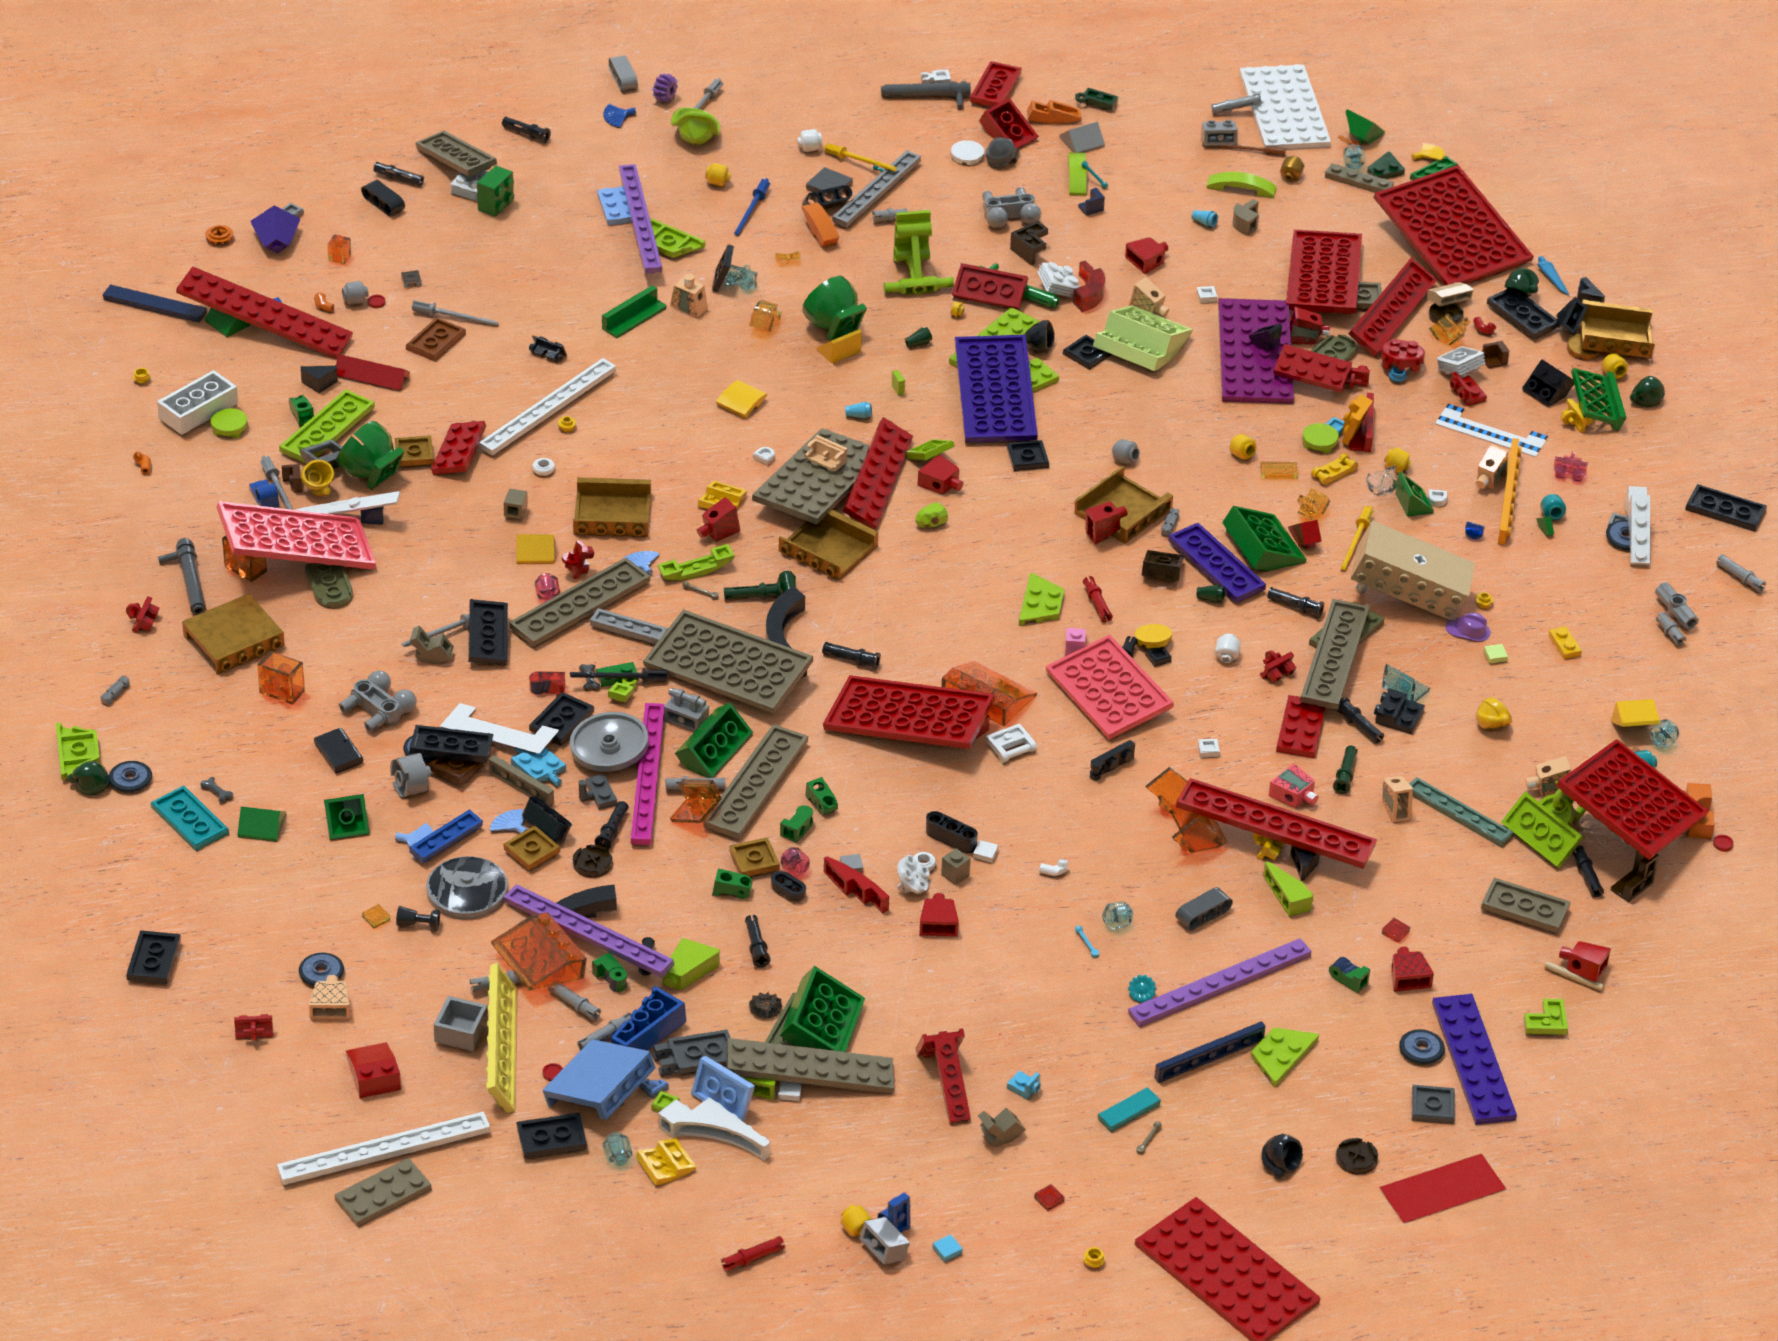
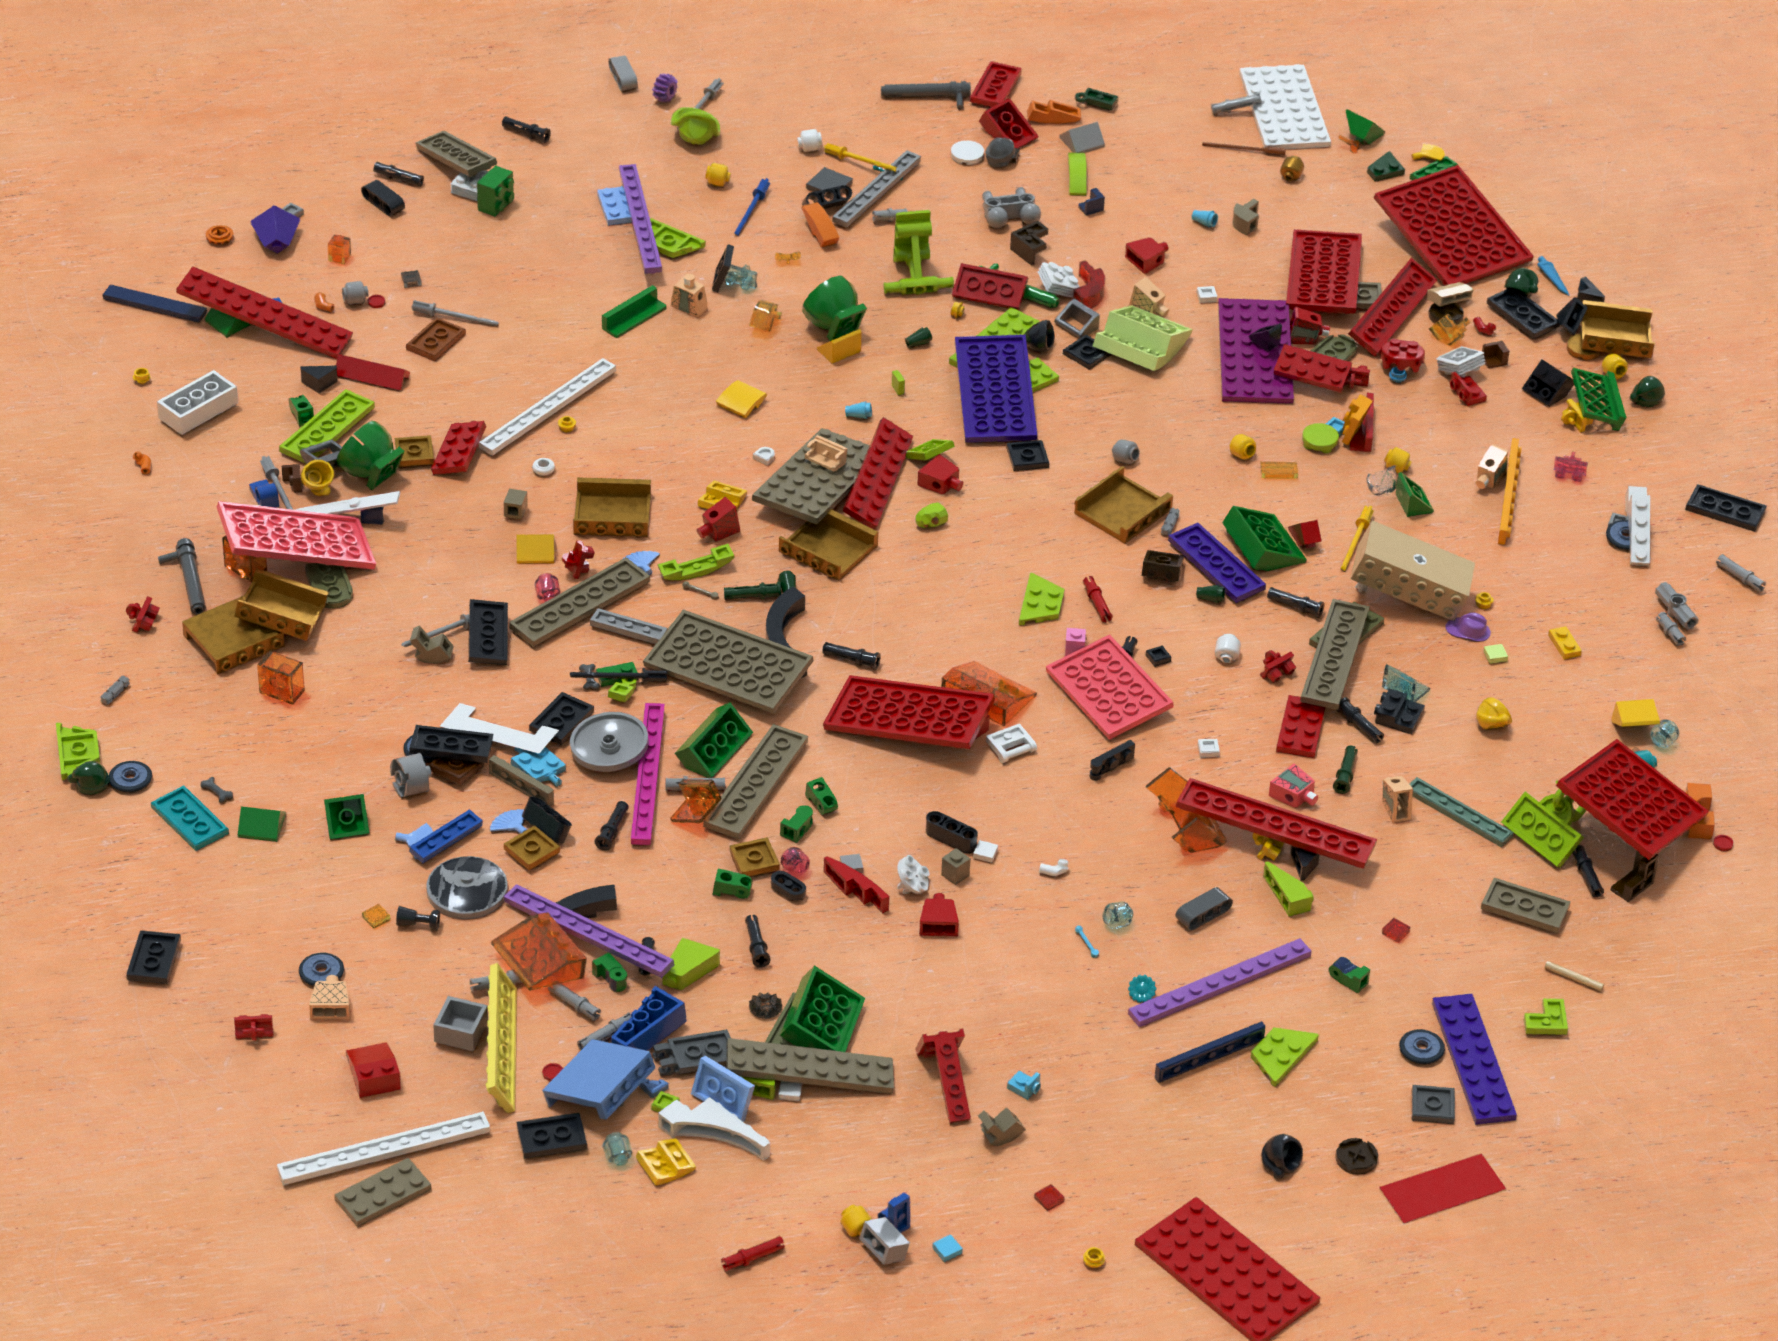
lime tile [211,408,248,438] -> none
black piece [314,728,364,774] -> none
light grey piece [339,670,417,733] -> none
black hinge [529,335,567,362] -> none
clear red leg [529,671,566,697] -> none
dark brown tile [573,844,613,878] -> none
dark grey plate [578,774,617,810] -> none
blue hand [603,104,636,127] -> none
light grey brick [664,688,709,732] -> none
white piece [913,852,936,871] -> none
white plate [921,70,951,84] -> none
teal hinge [1081,161,1108,188] -> none
red torso [1085,502,1128,545] -> none
teal tile [1098,1087,1161,1132] -> none
yellow tile [1135,624,1172,648] -> none
dark tan hinge [1136,1121,1162,1154] -> none
light grey brick [1201,120,1238,146] -> none
lime slope [1207,172,1276,198] -> none
clear yellow brick [1297,488,1331,521] -> none
yellow plate [1311,453,1358,485] -> none
dark tan plate [1325,163,1394,193] -> none
clear light blue head [1343,144,1366,169] -> none
red torso [1391,946,1434,992] -> none
white tile [1428,489,1447,507] -> none
white sticker [1435,404,1548,456] -> none
clear blue plate [1465,521,1485,539] -> none
light nougat torso [1525,756,1571,798] -> none
green tile [1536,516,1554,536] -> none
teal head [1540,494,1566,521] -> none
red torso [1559,941,1611,982] -> none
none -> pearl gold panel [234,568,329,641]
none -> flat silver tile [1054,299,1100,339]

